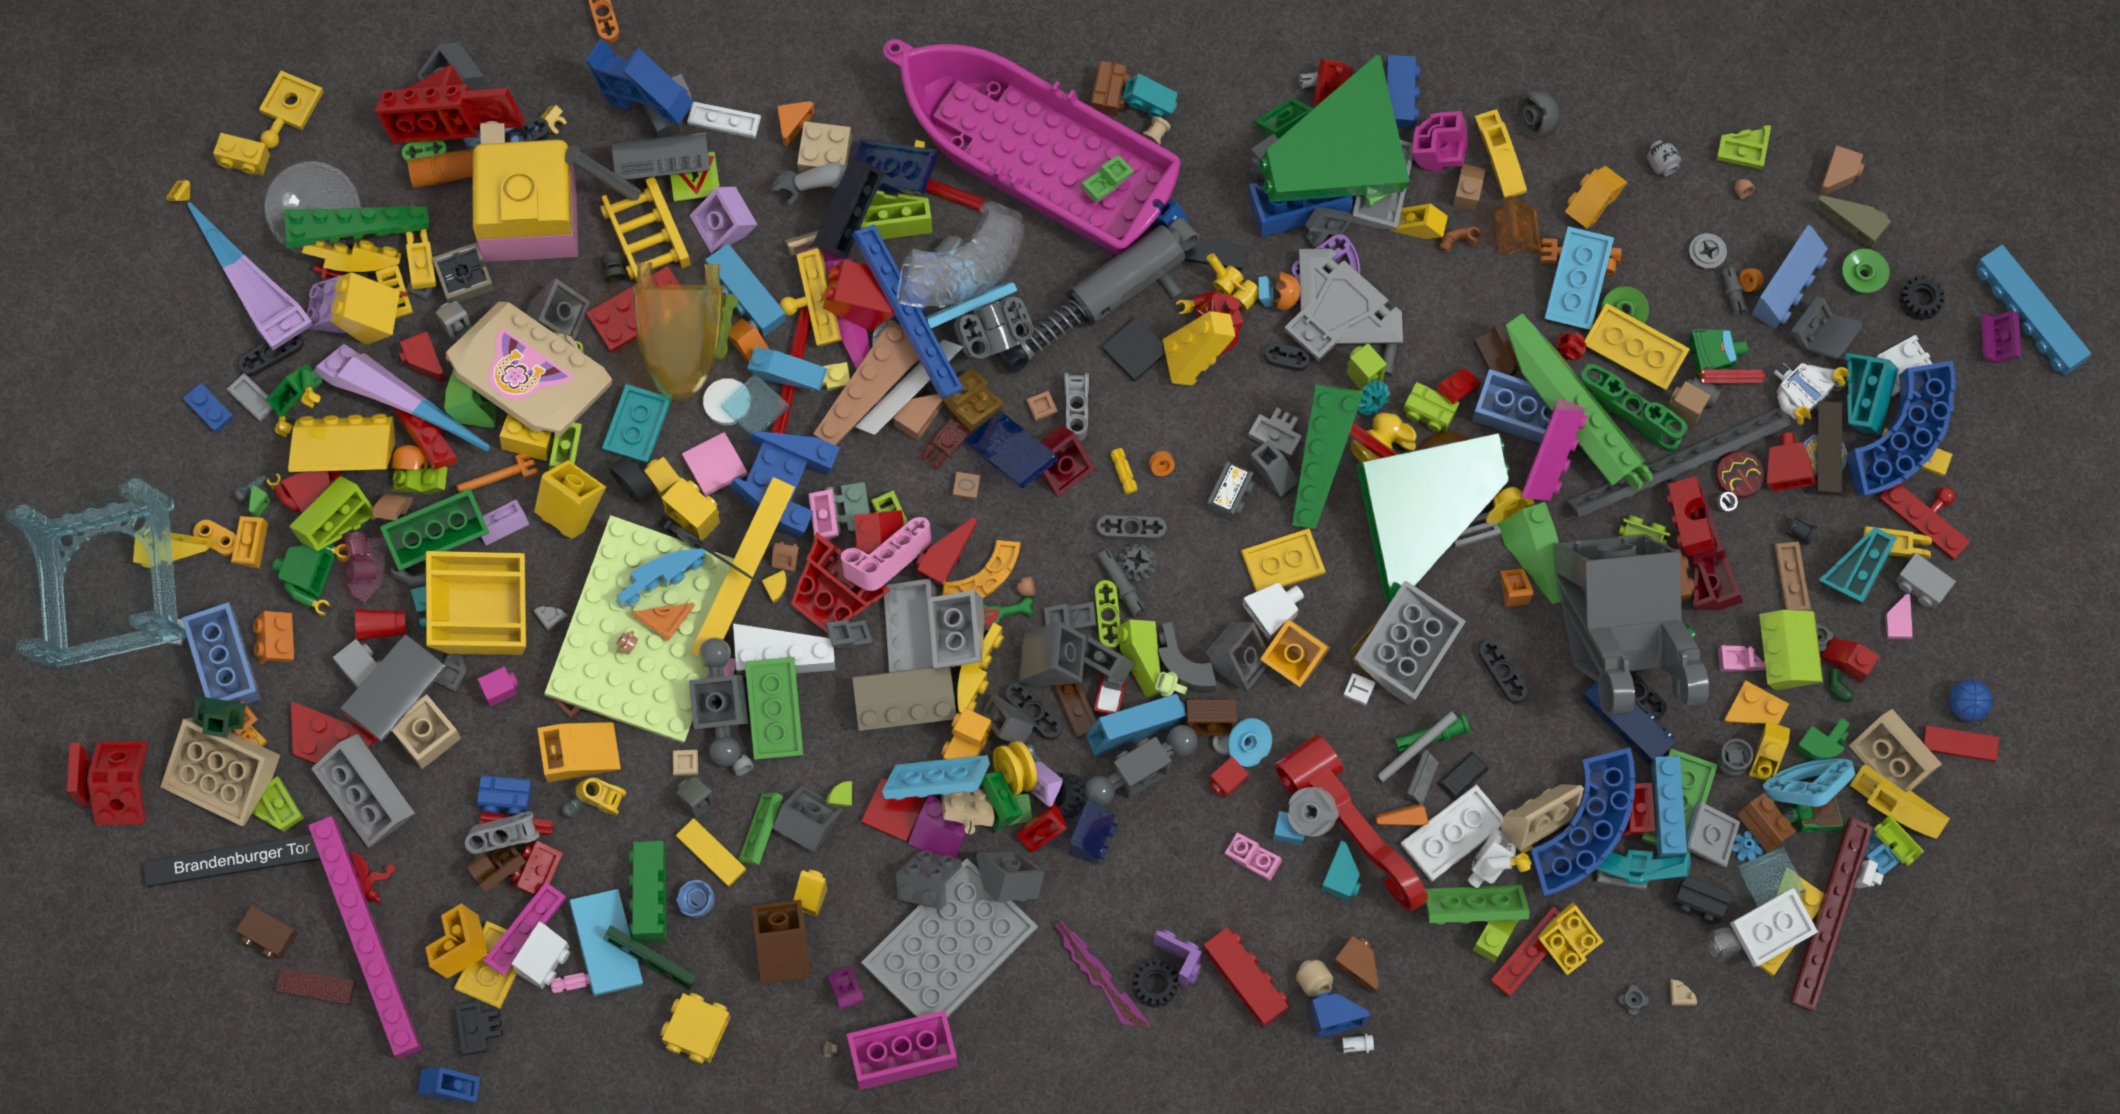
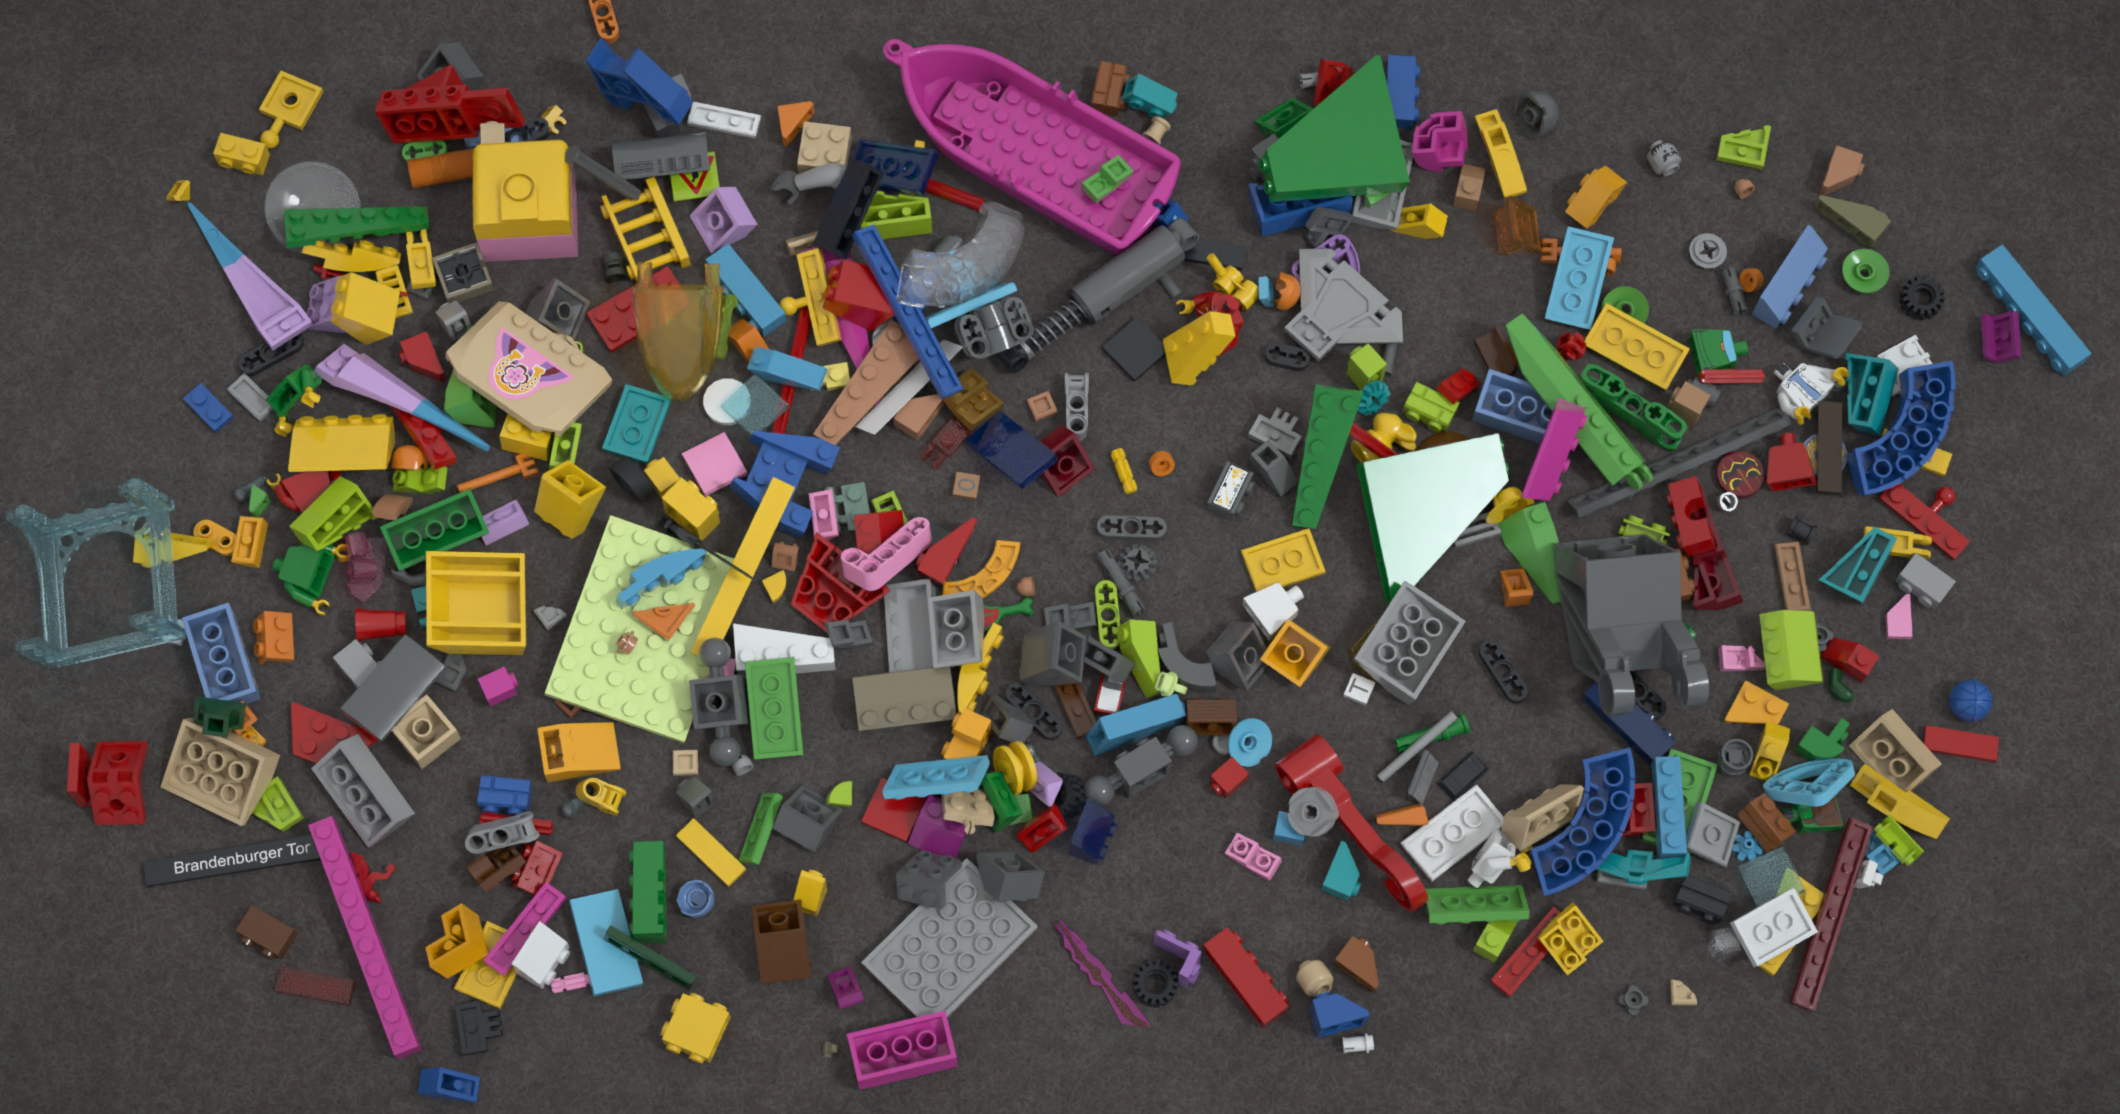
dark orange piece [1439,227,1481,252] -> none

